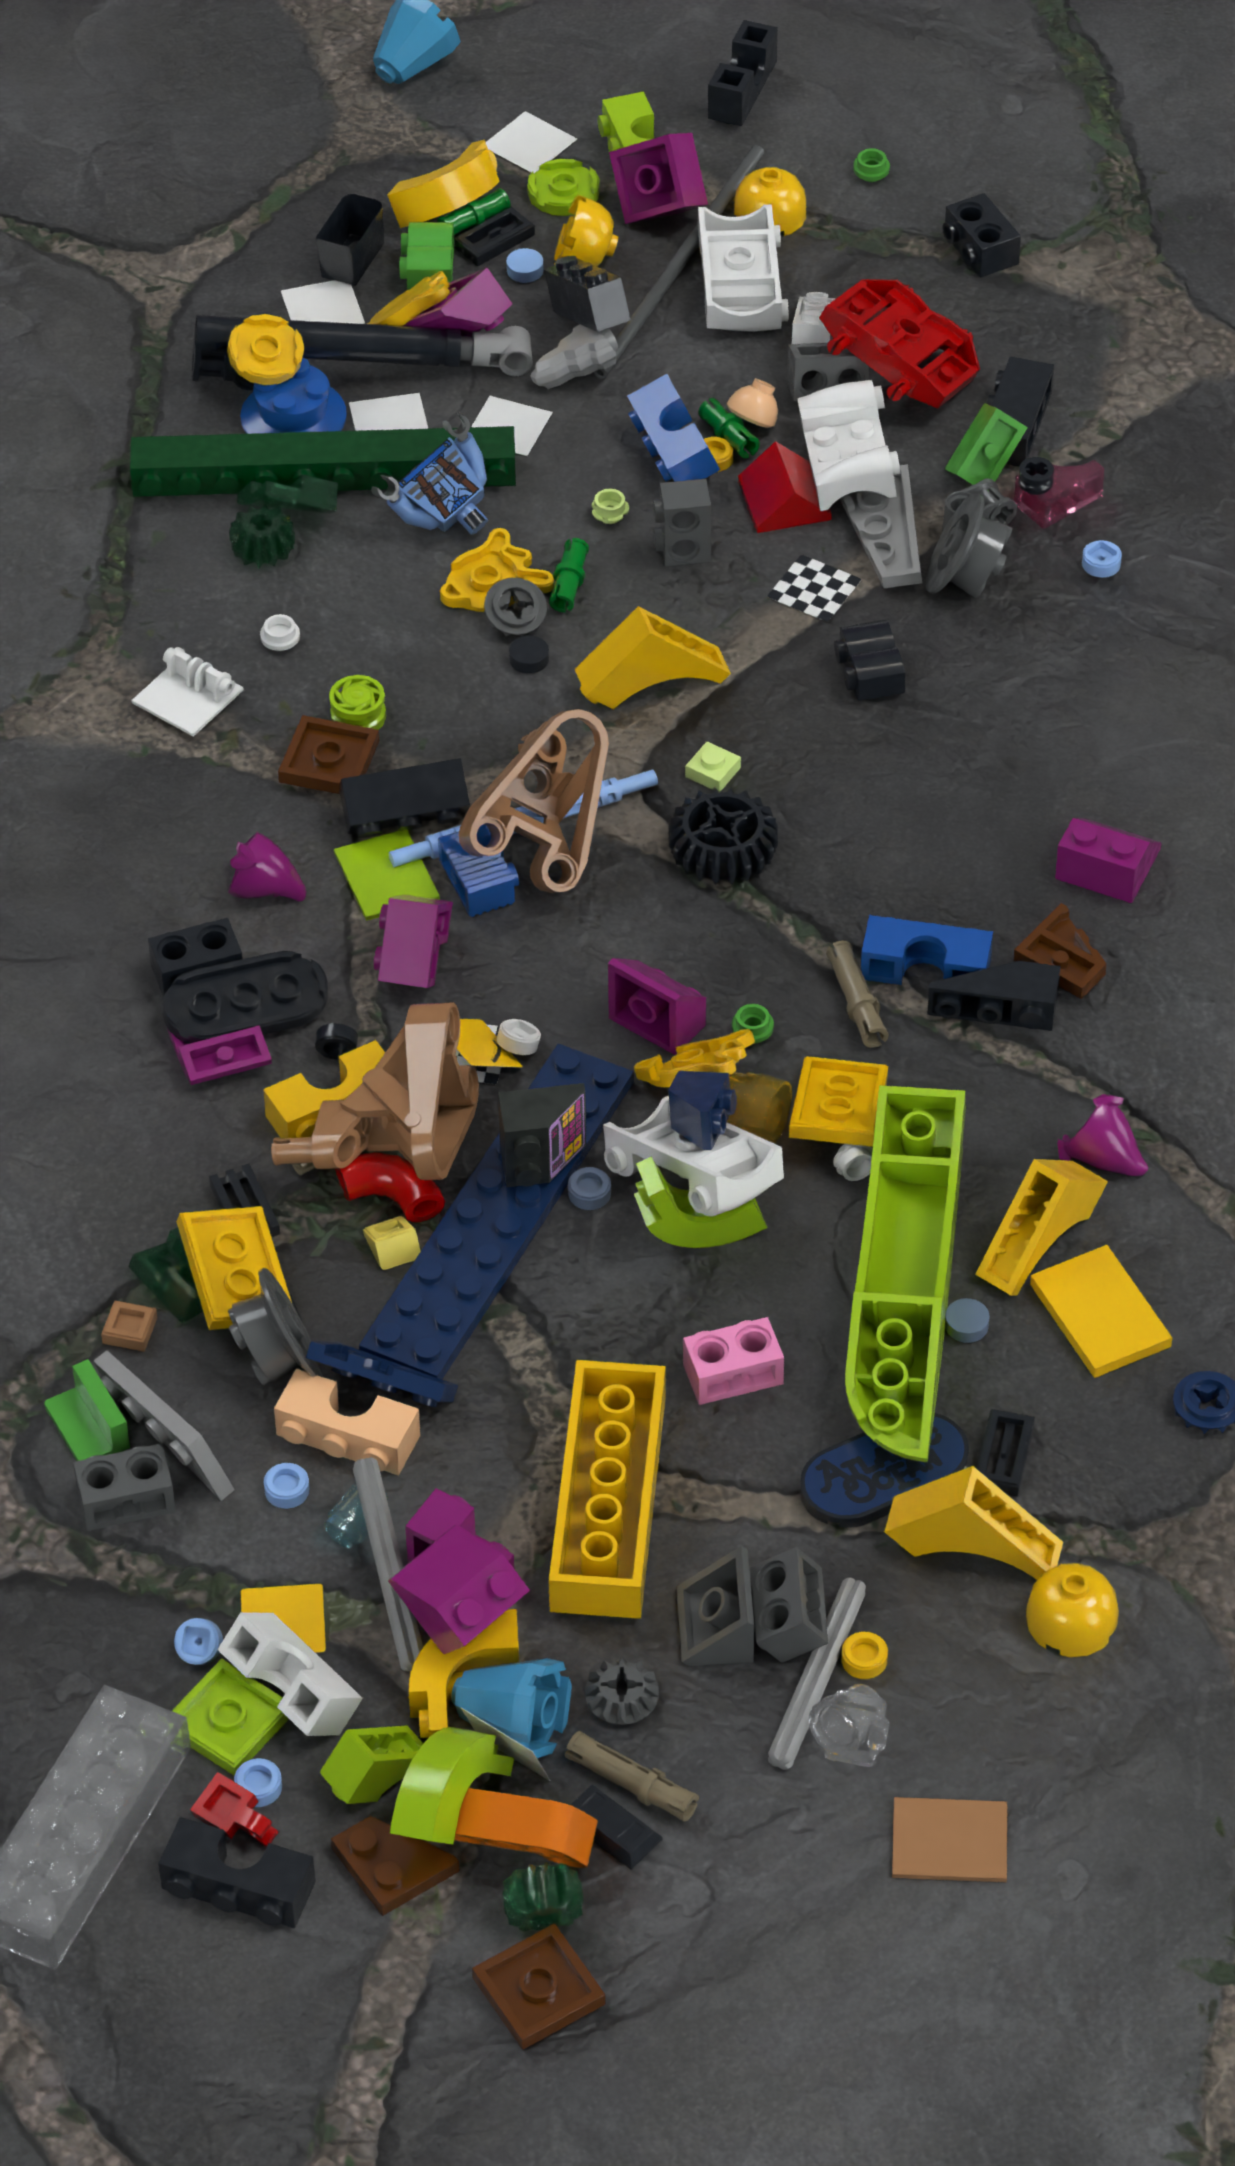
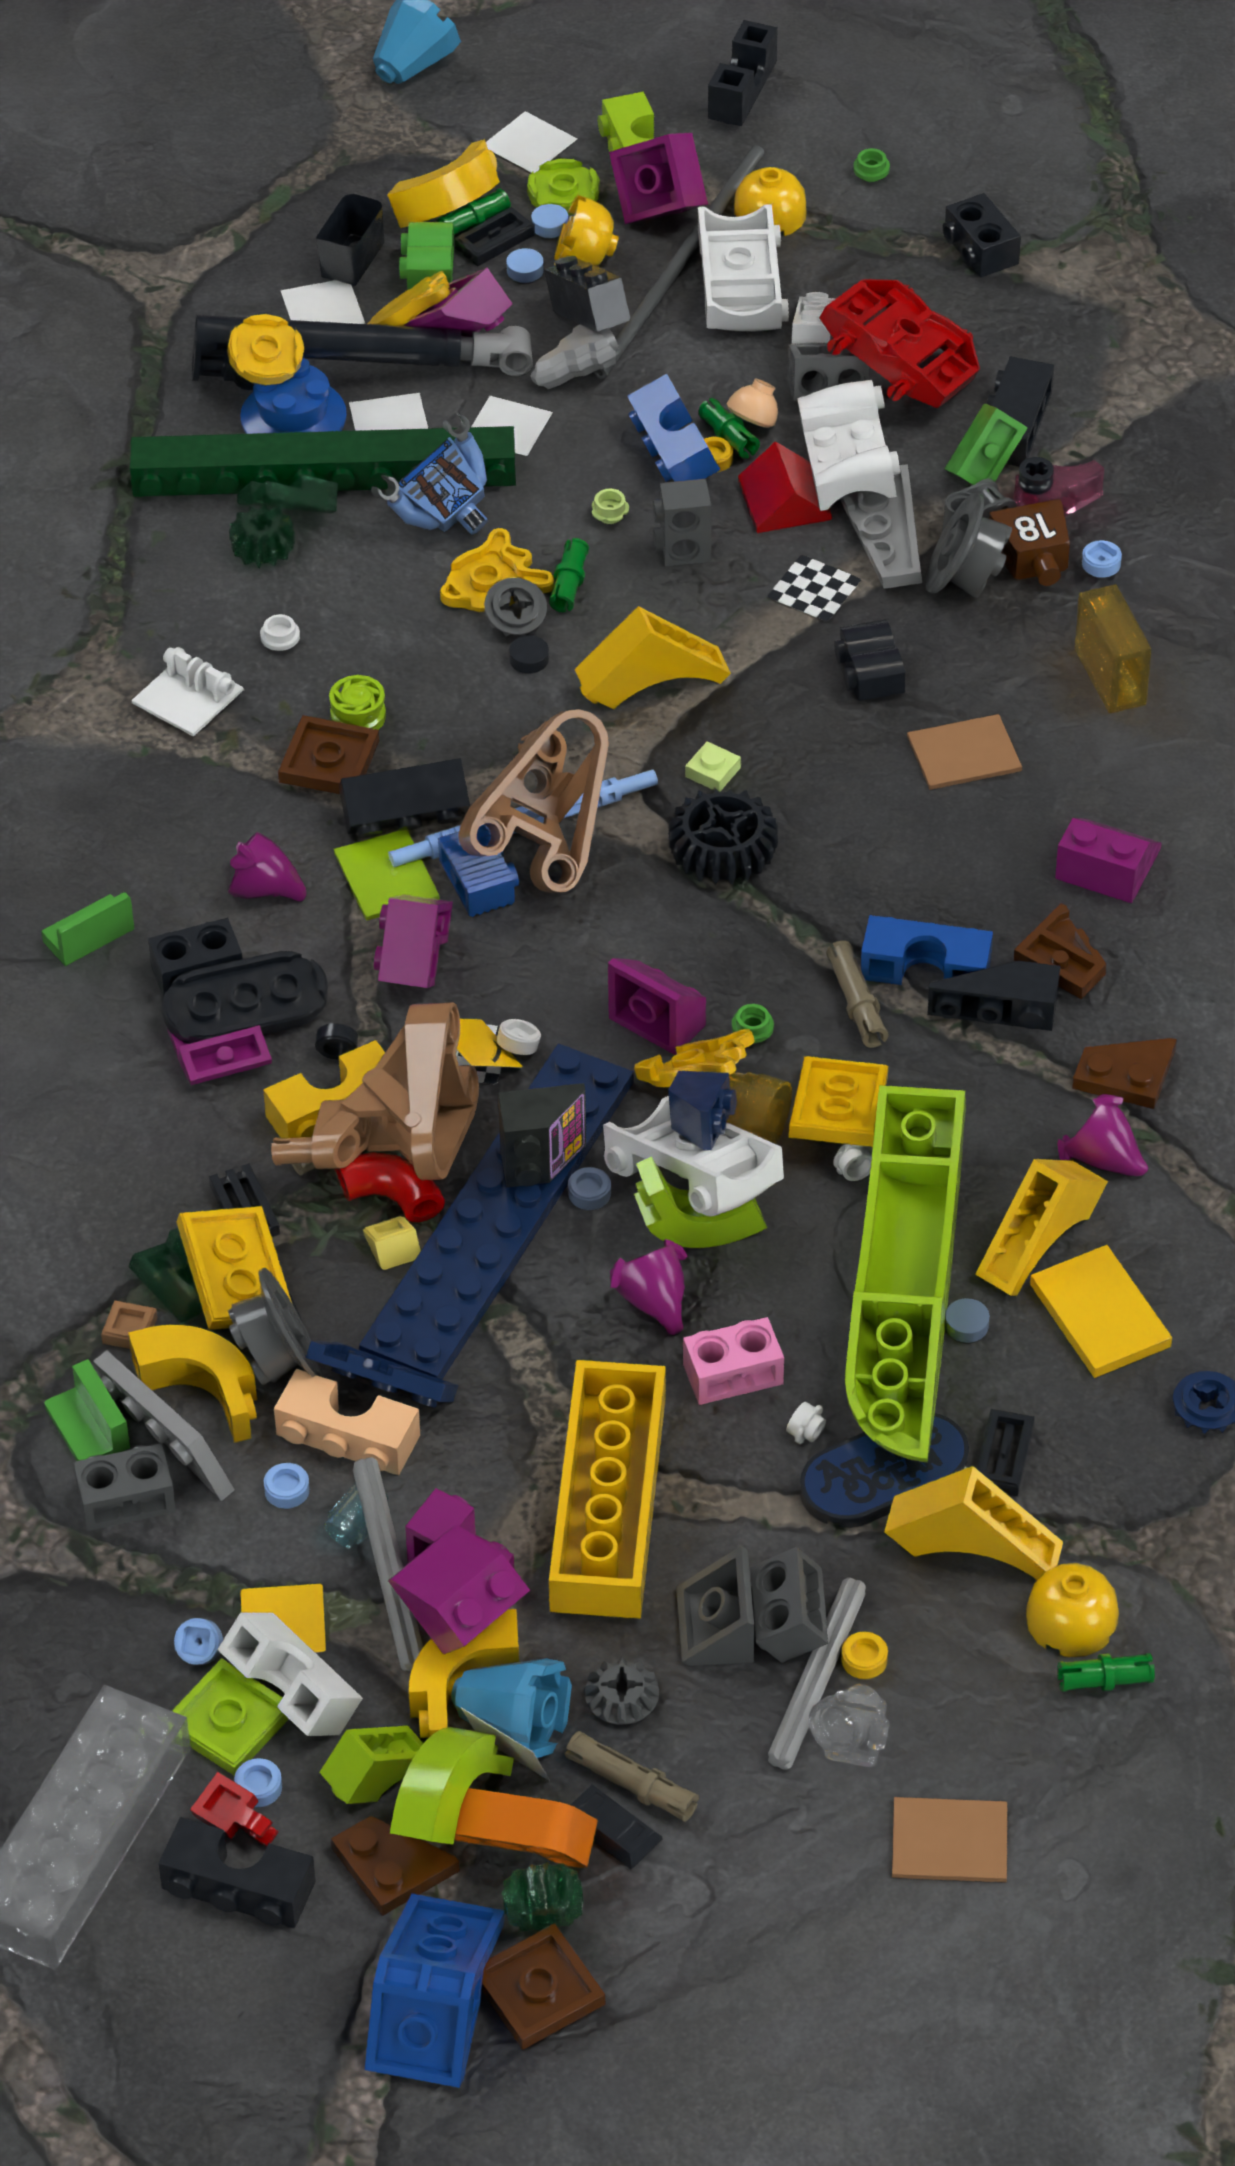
none -> bright green panel [41,892,134,966]
none -> yellow arch [128,1325,257,1443]
none -> blue bracket [364,1894,505,2088]
none -> light blue tile [531,204,568,238]
none -> magenta hat [610,1239,687,1335]
none -> white plate [786,1402,826,1444]
none -> medium nougat piece [907,714,1022,790]
none -> reddish brown torso [989,499,1070,586]
none -> green pin [1057,1653,1155,1692]
none -> reddish brown wing [1072,1038,1177,1109]
none -> clear yellow brick [1075,584,1152,714]

